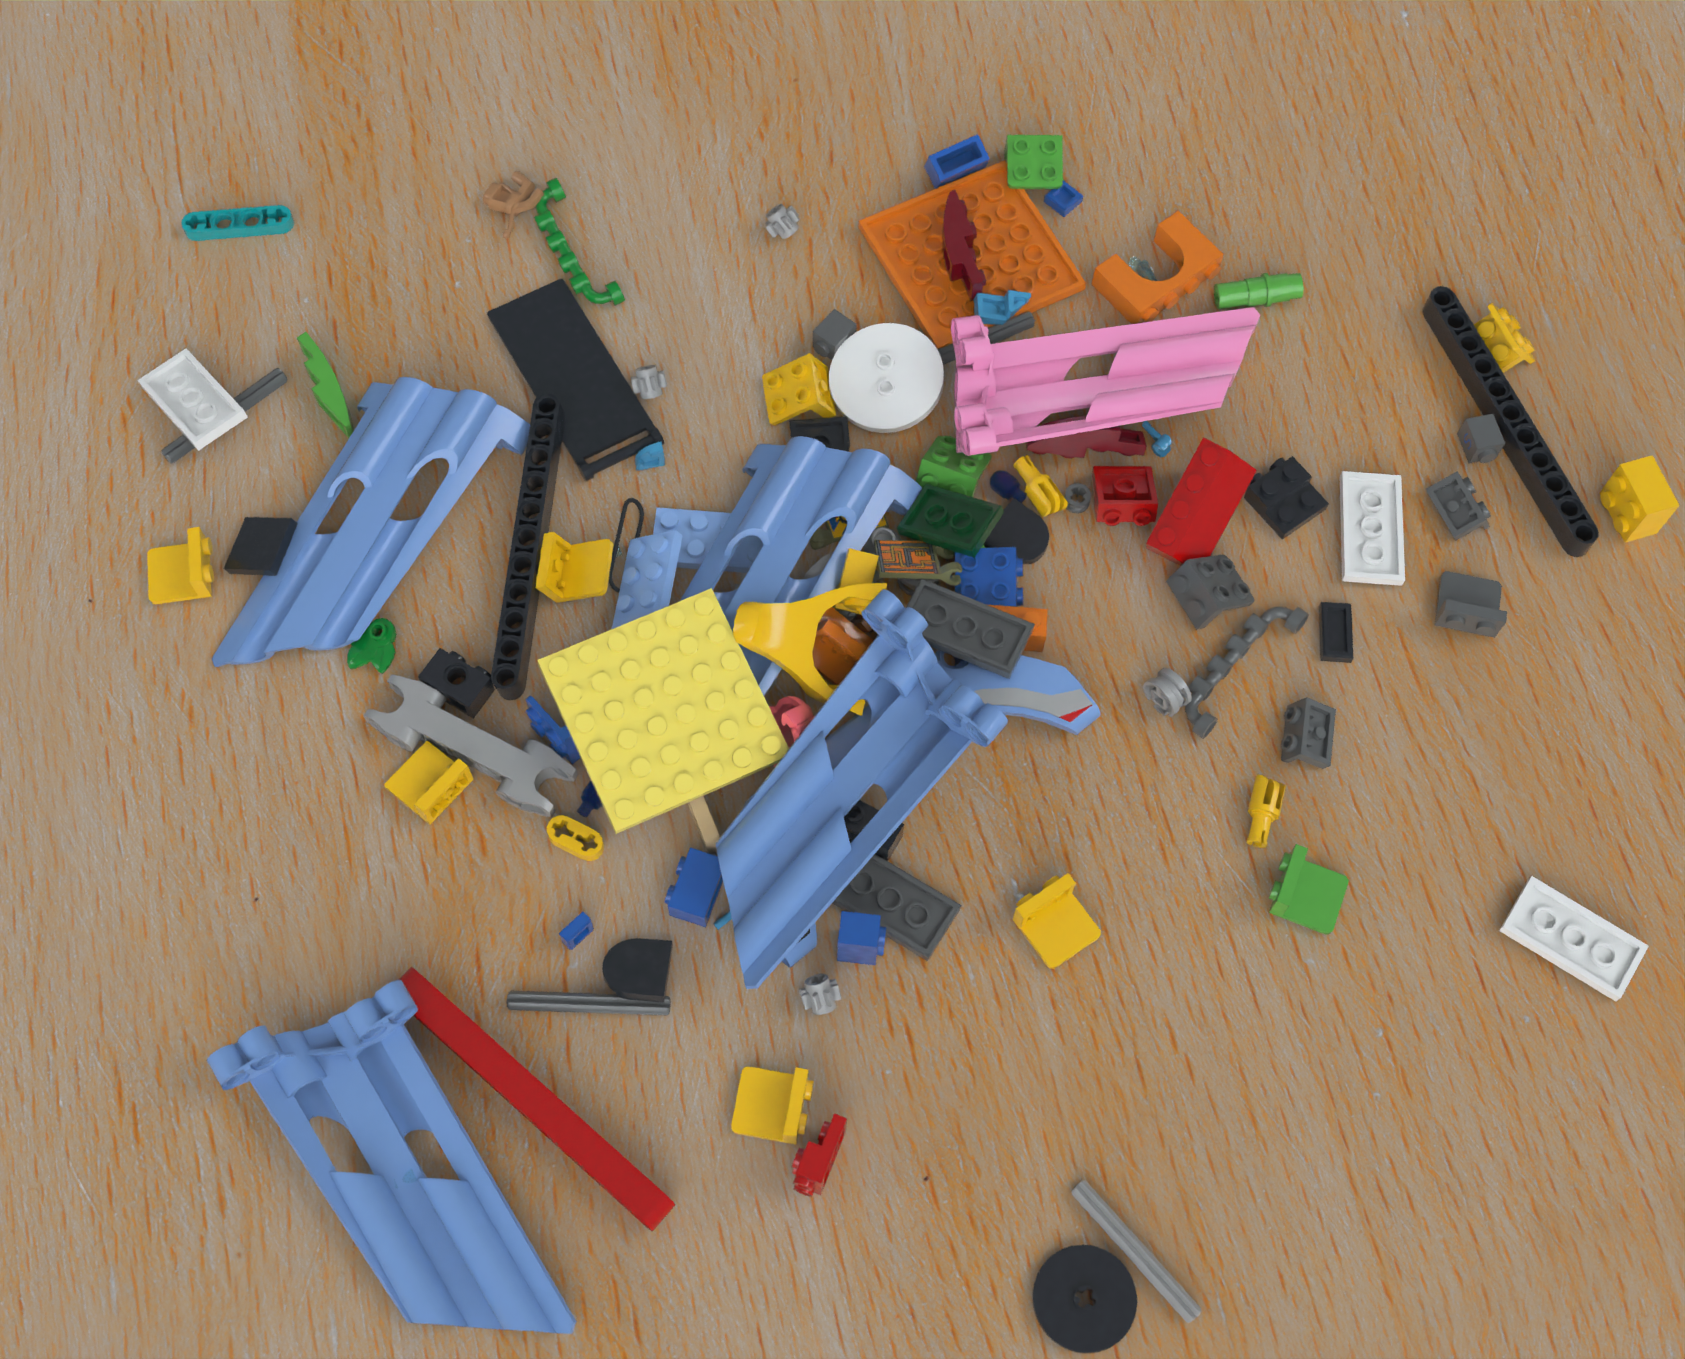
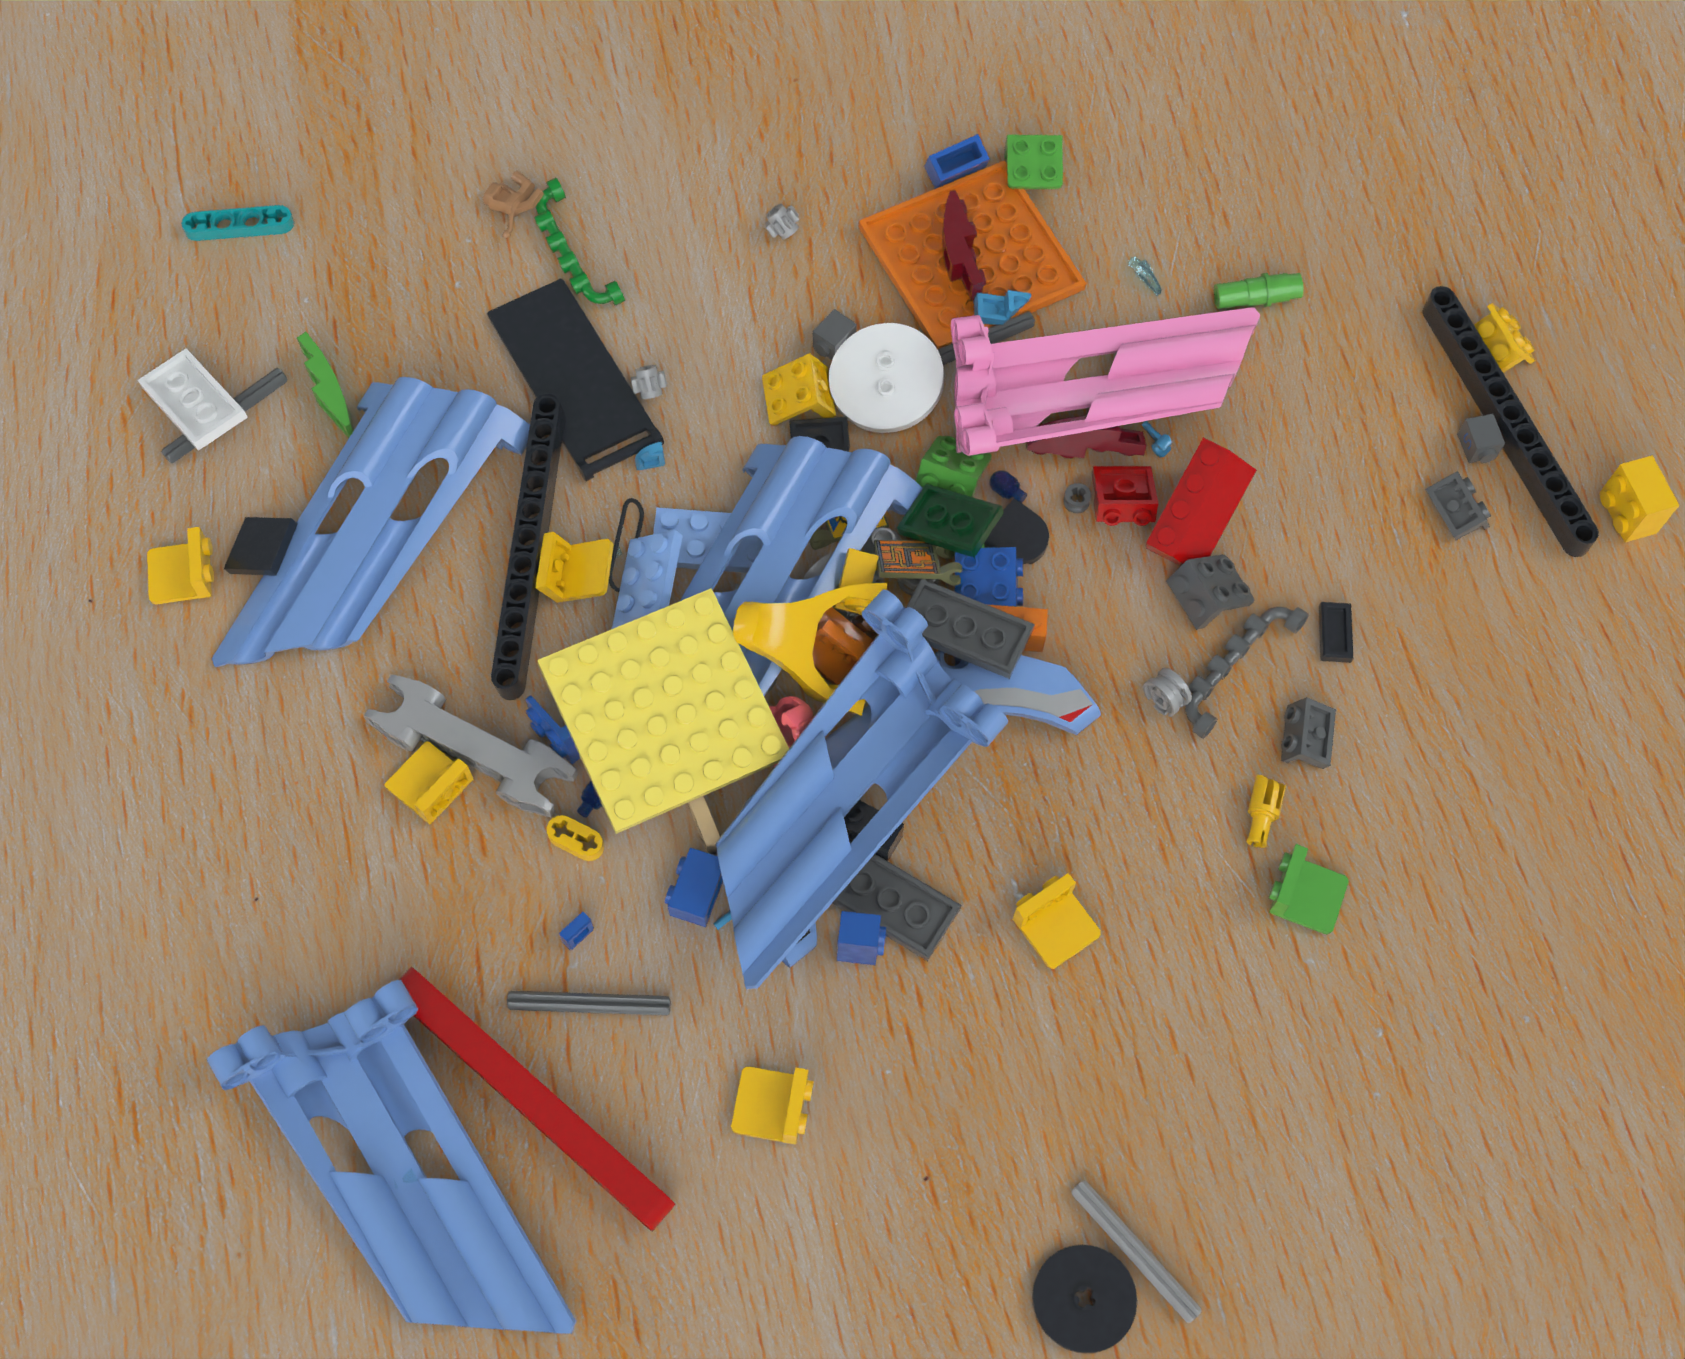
green plate [347,618,397,674] -> none
black brick [418,648,495,719] -> none
black tile [602,938,673,1002] -> none
red plate [792,1113,847,1197] -> none
light grey gear [799,974,842,1015] -> none
yellow arm [1013,455,1068,517] -> none
blue tile [1044,180,1083,217] -> none
orange arch [1091,211,1224,324] -> none
black plate [1244,456,1329,540] -> none
white plate [1340,471,1405,586] -> none
dark grey bracket [1435,571,1507,638] -> none
white plate [1499,876,1648,1001] -> none

